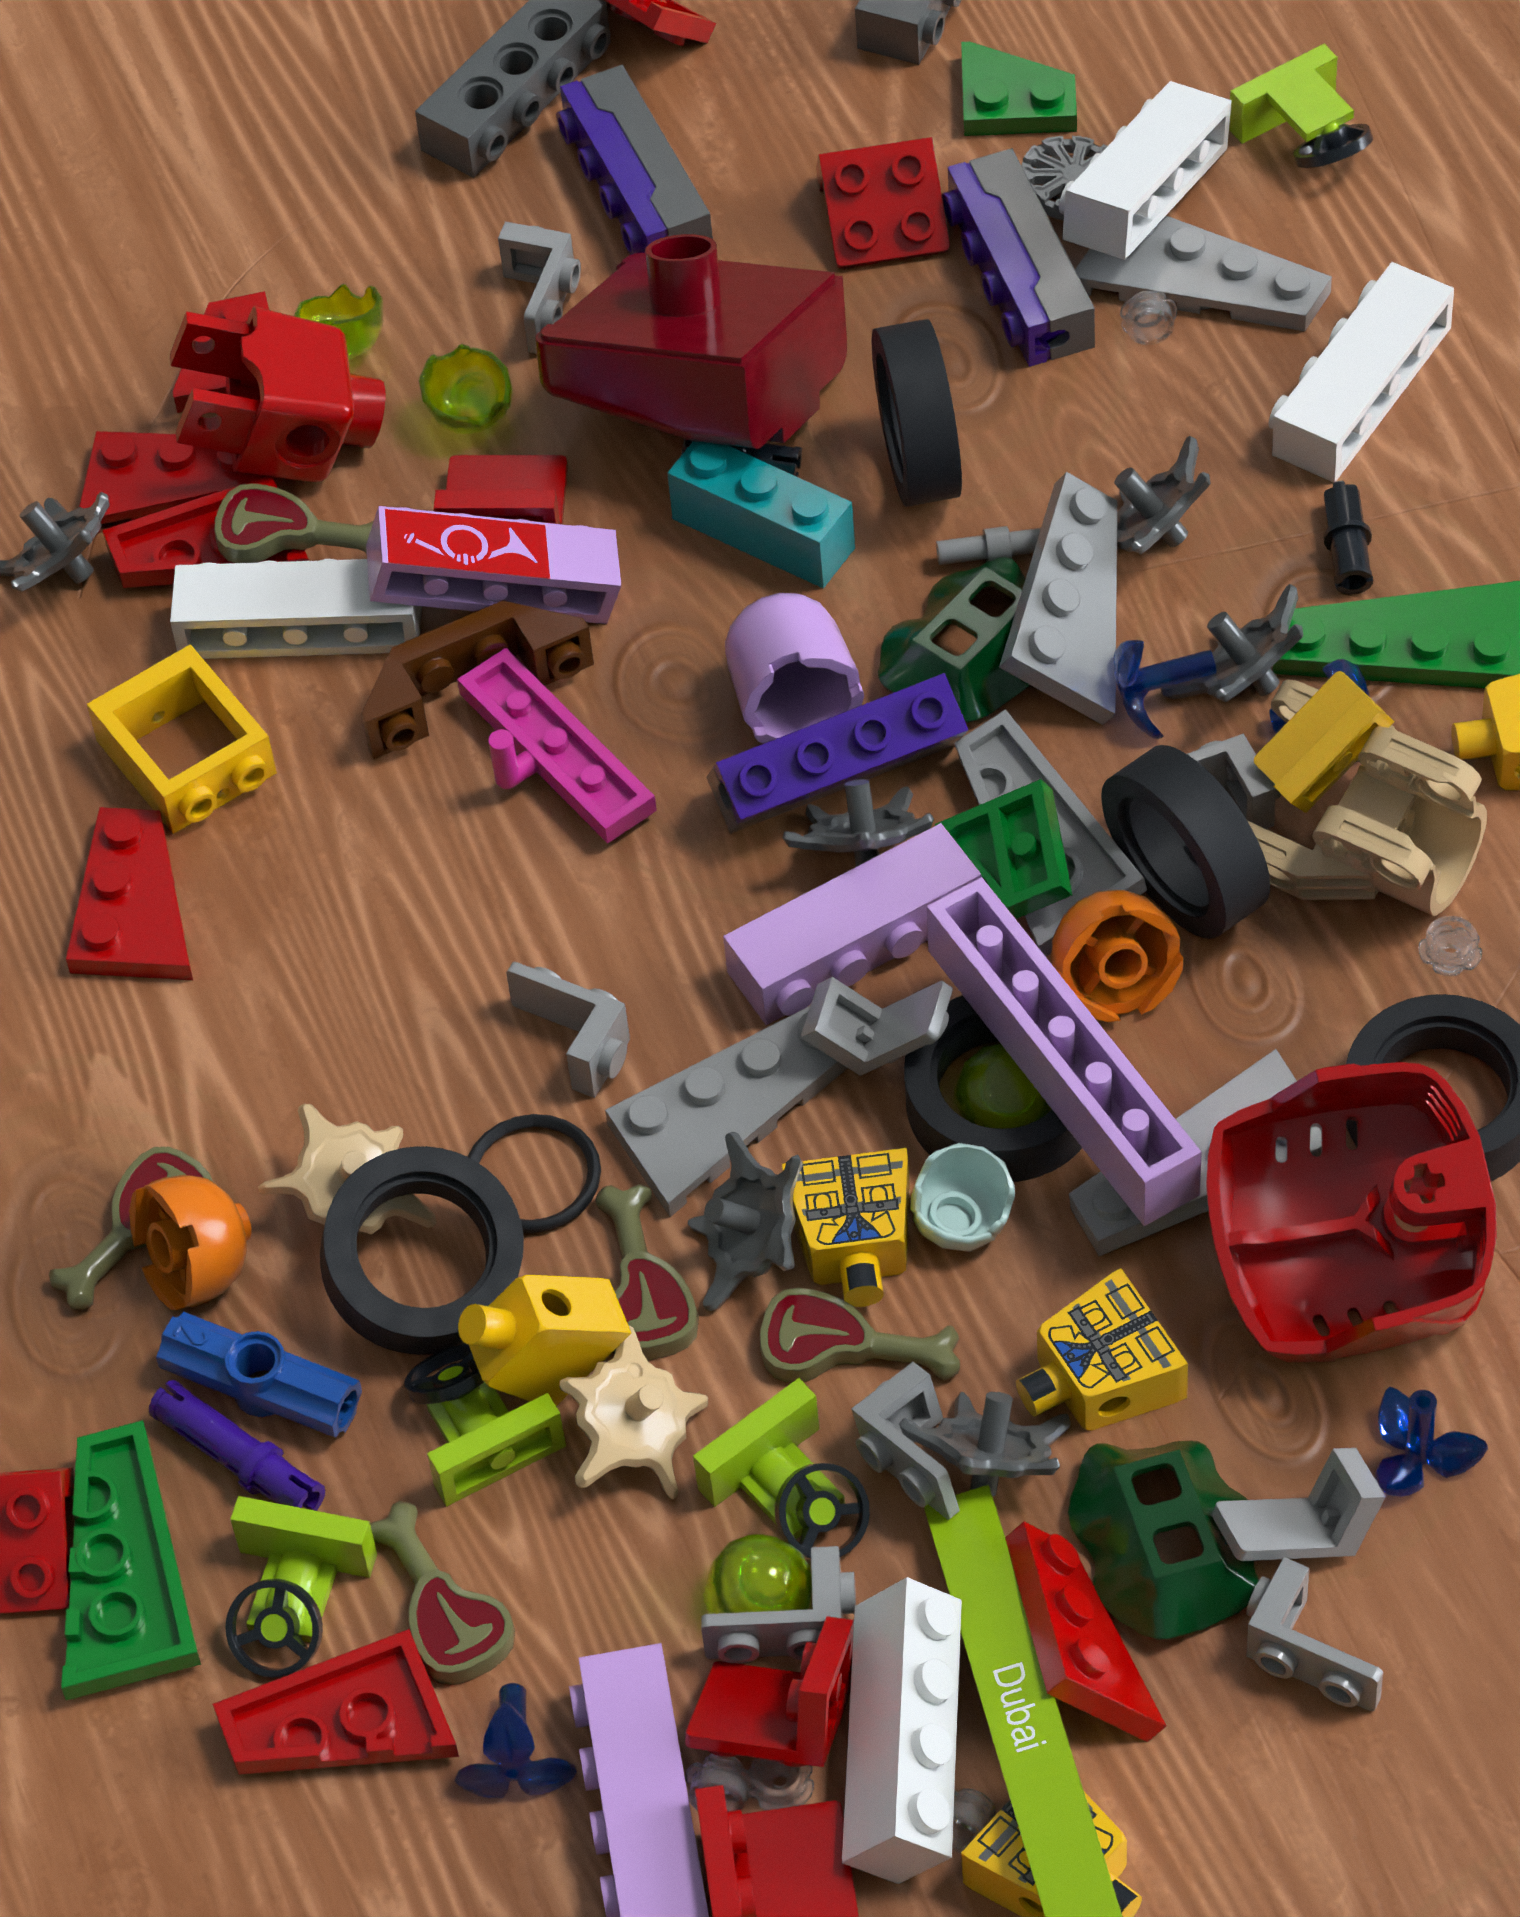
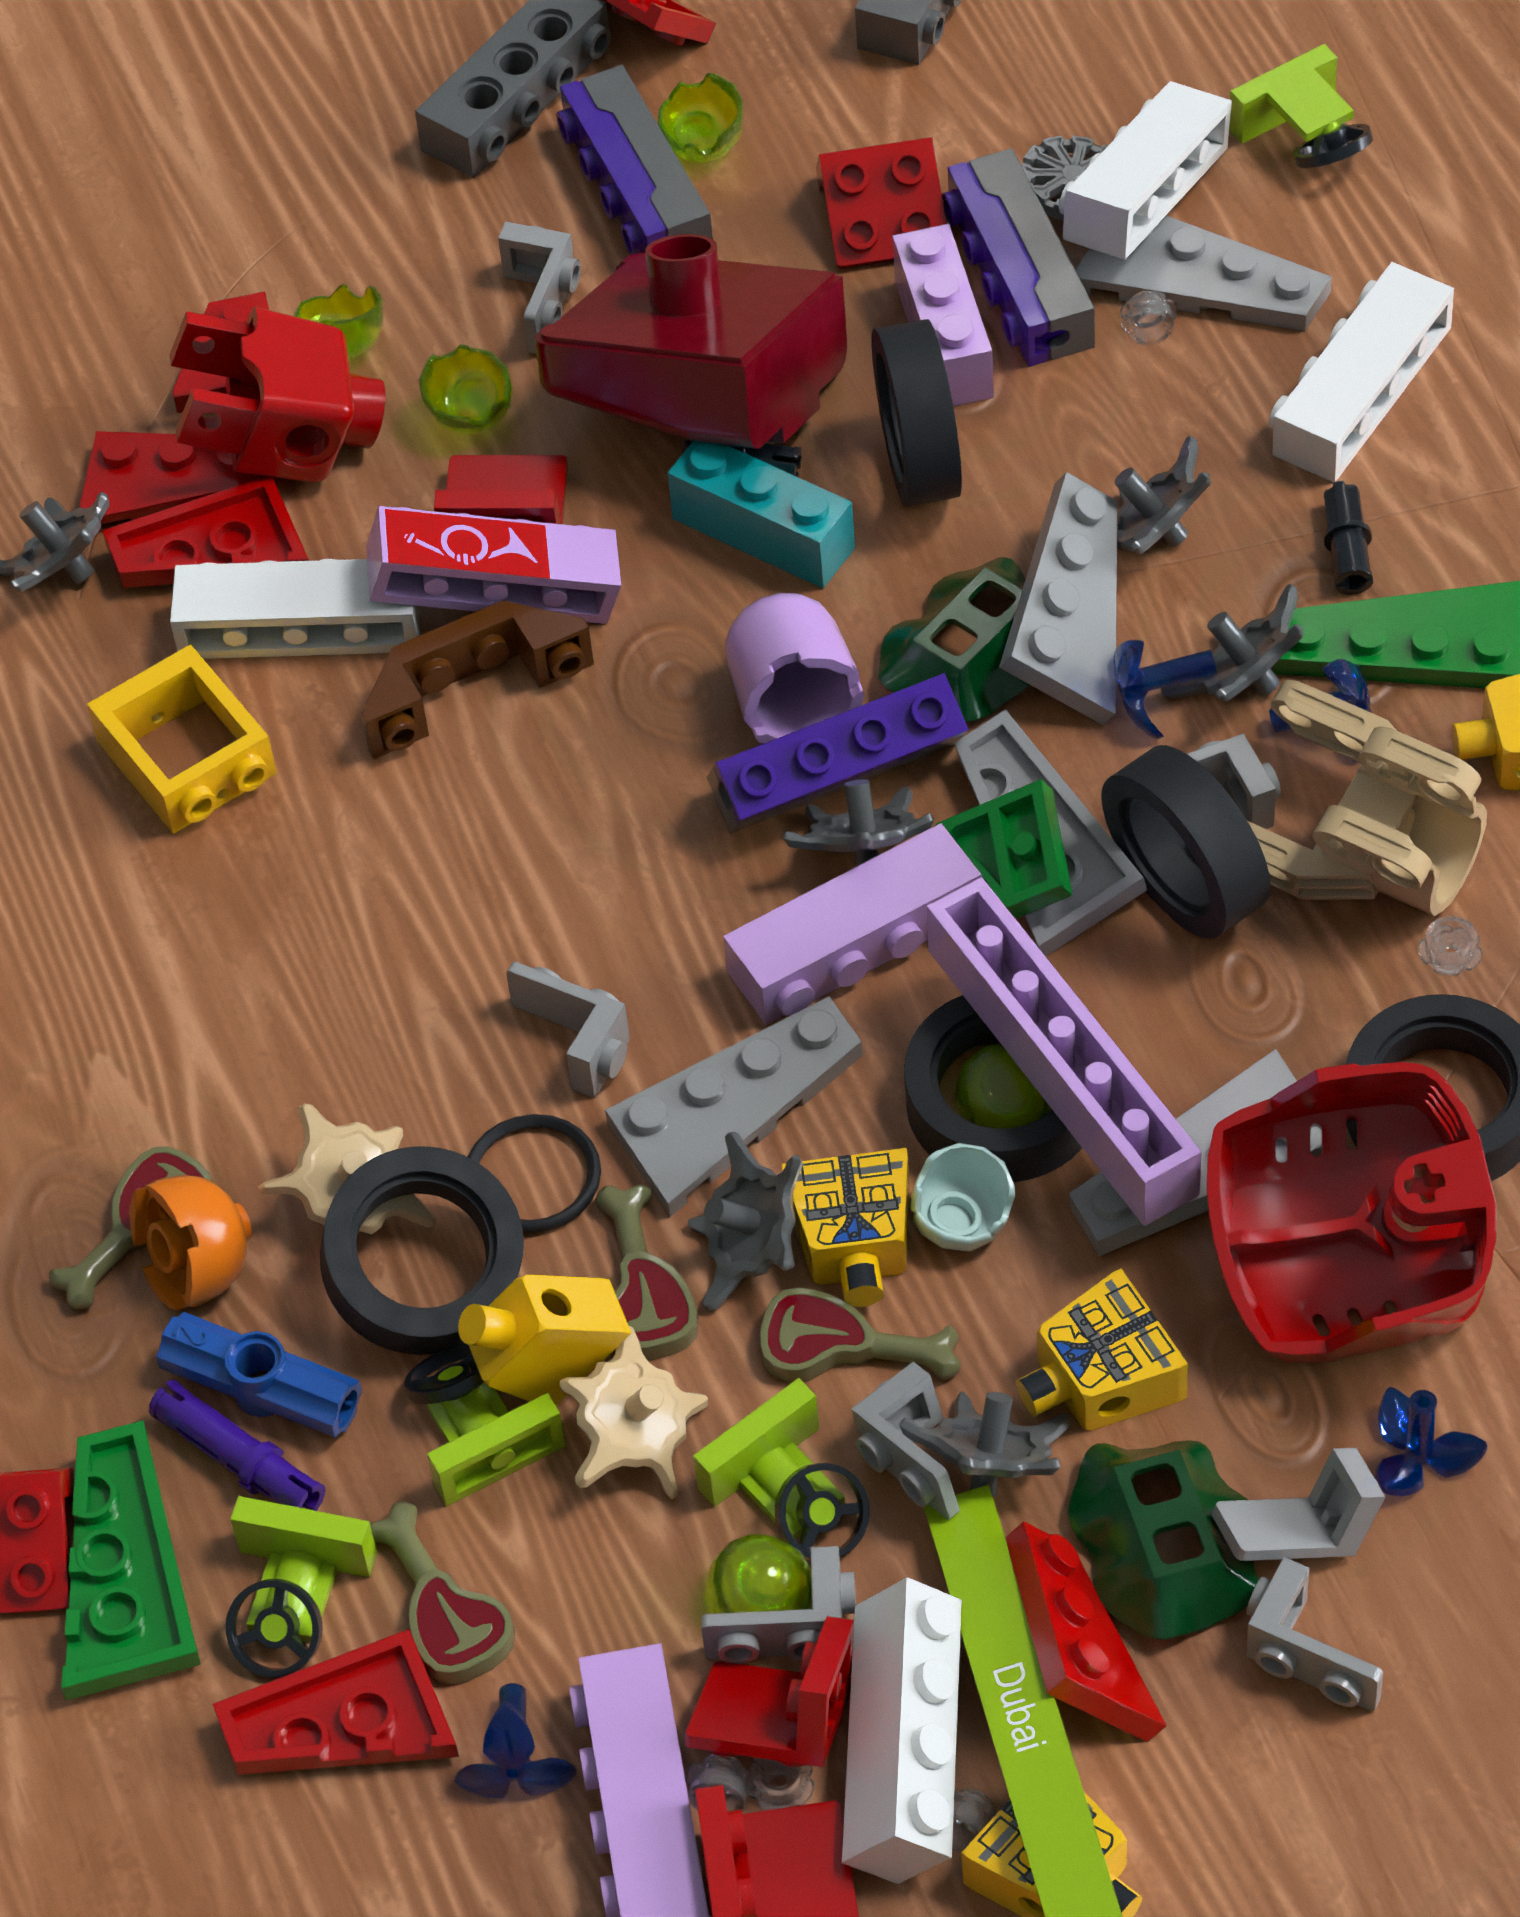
red wing [66,807,193,980] -> none
olive piece [214,483,374,563] -> none
dark pink plate [457,648,657,844] -> none
light grey bracket [800,977,953,1076] -> none
light grey bar [936,526,1041,565] -> none
green wing [961,41,1077,136] -> none
orange cylinder [1051,889,1184,1022] -> none
yellow panel [1254,671,1395,813] -> none
none -> clear neon green hair [657,73,744,163]
none -> lavender brick [893,224,994,406]

